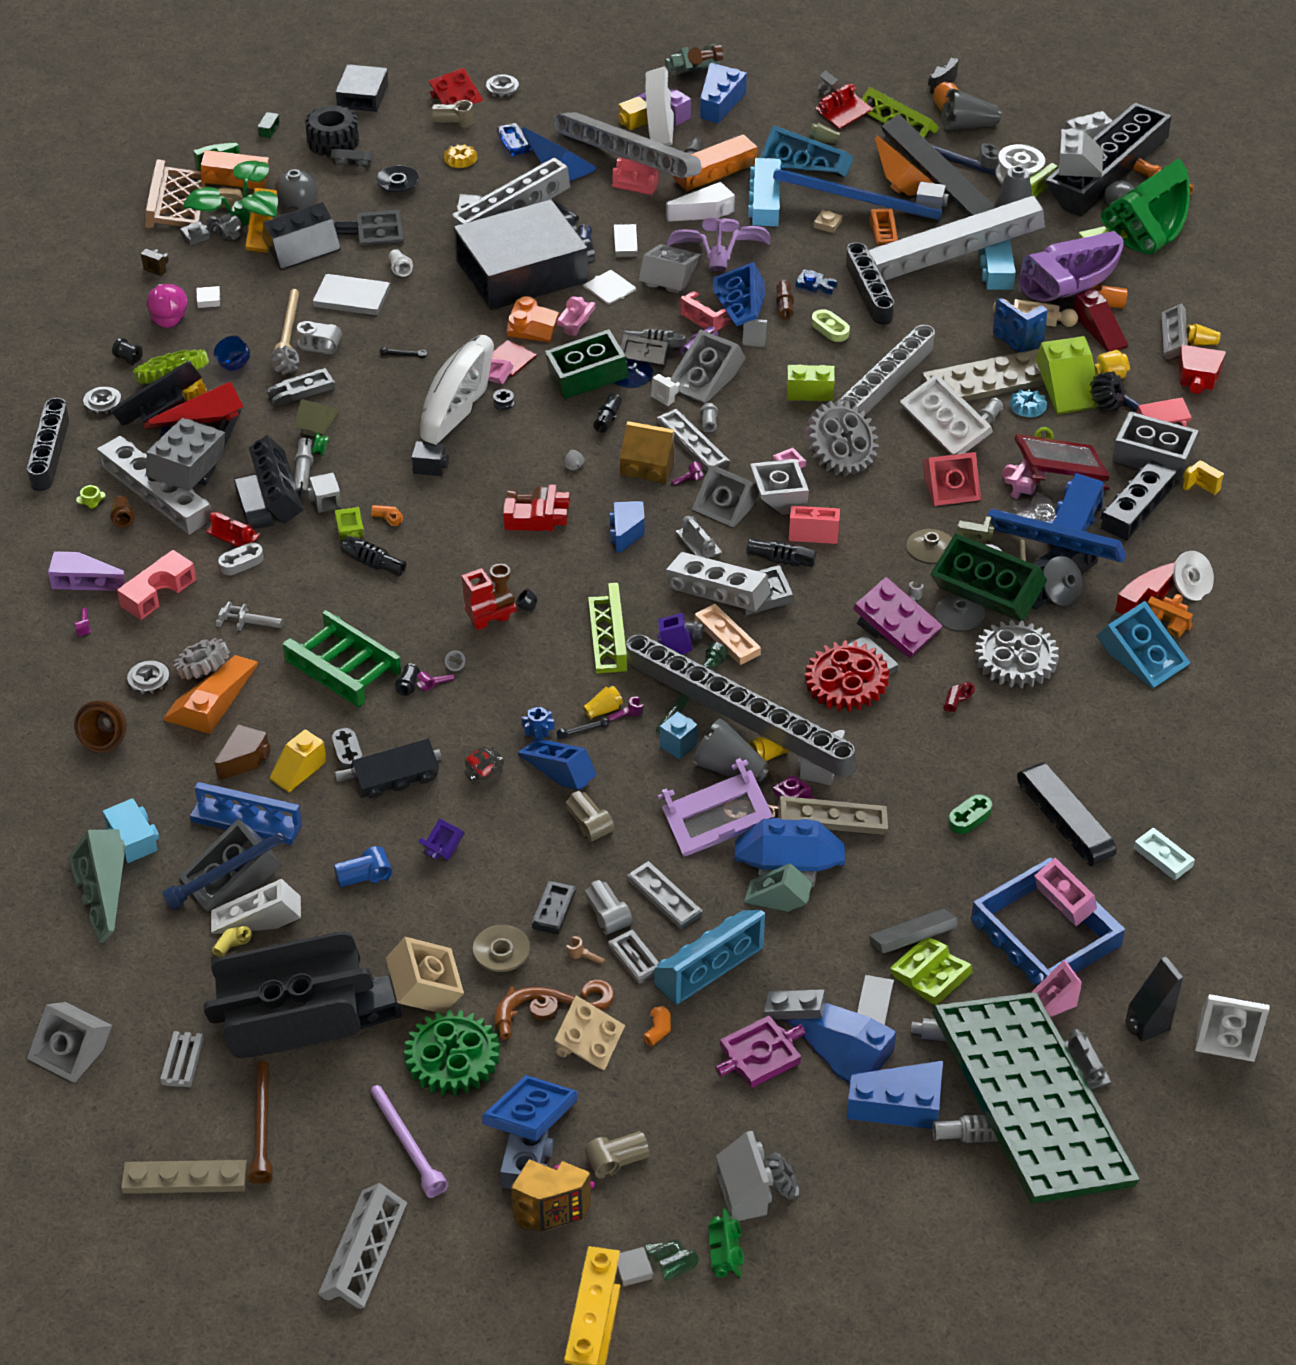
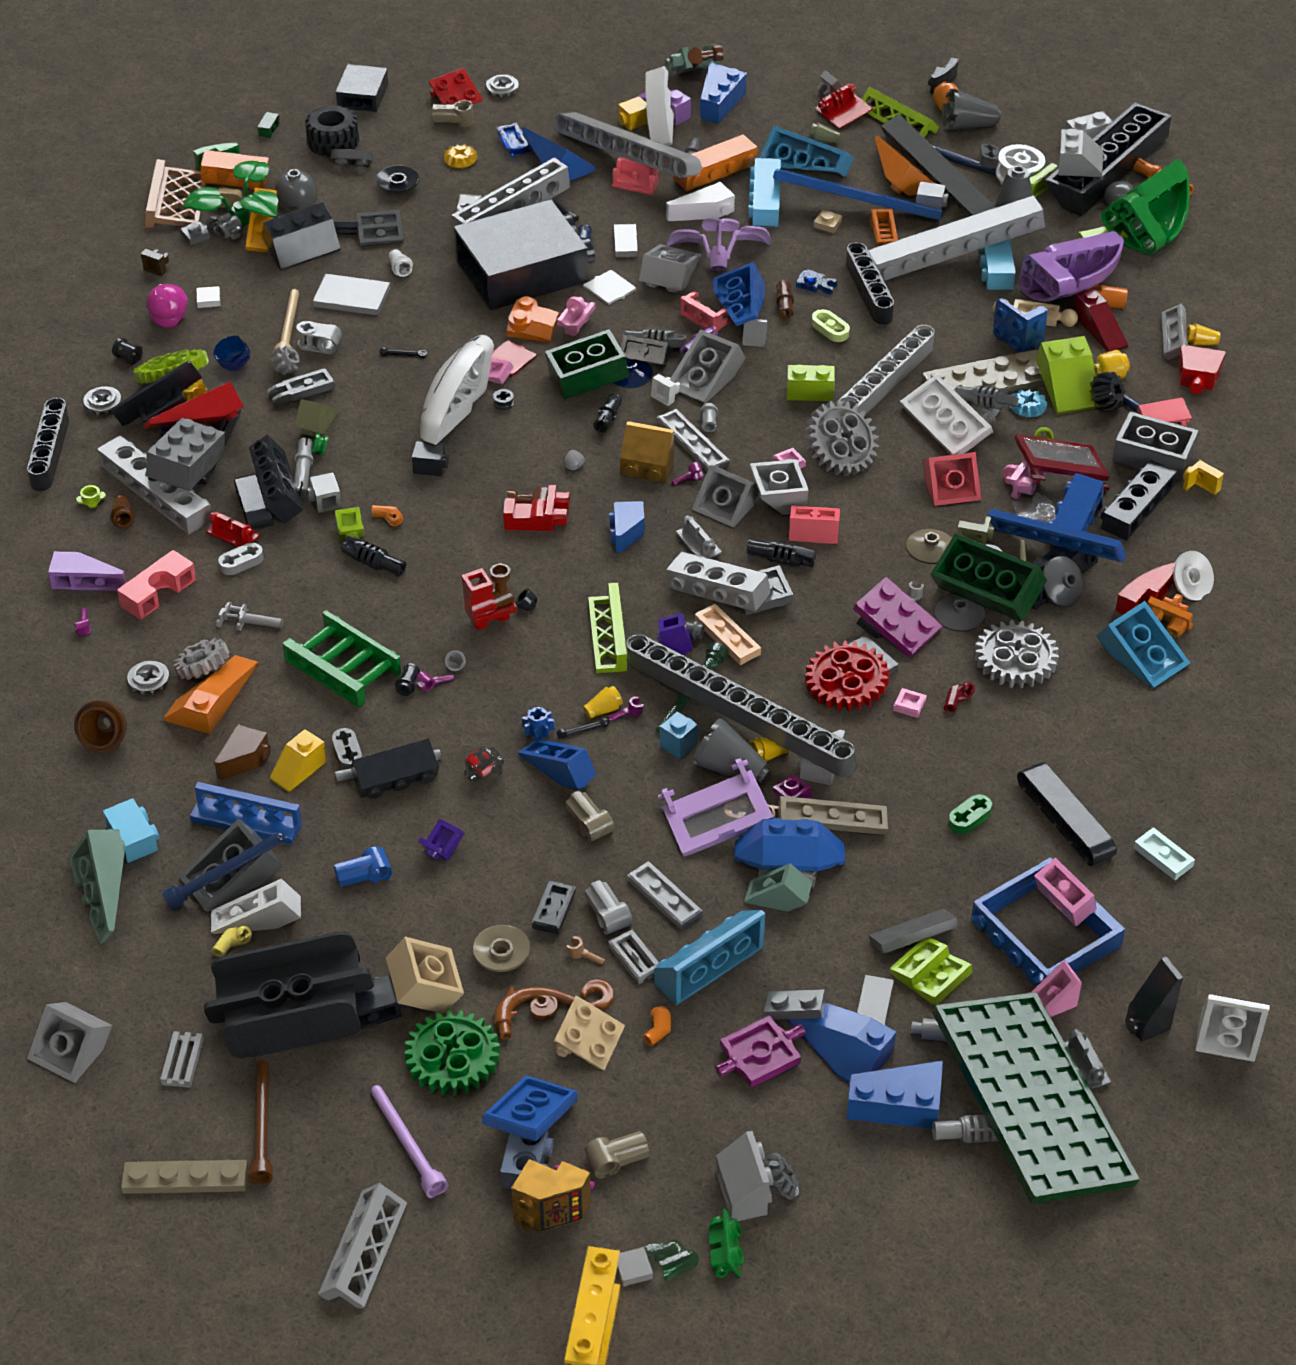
none -> bright pink tile [893,688,927,718]
none -> dark grey hinge [954,385,1019,410]

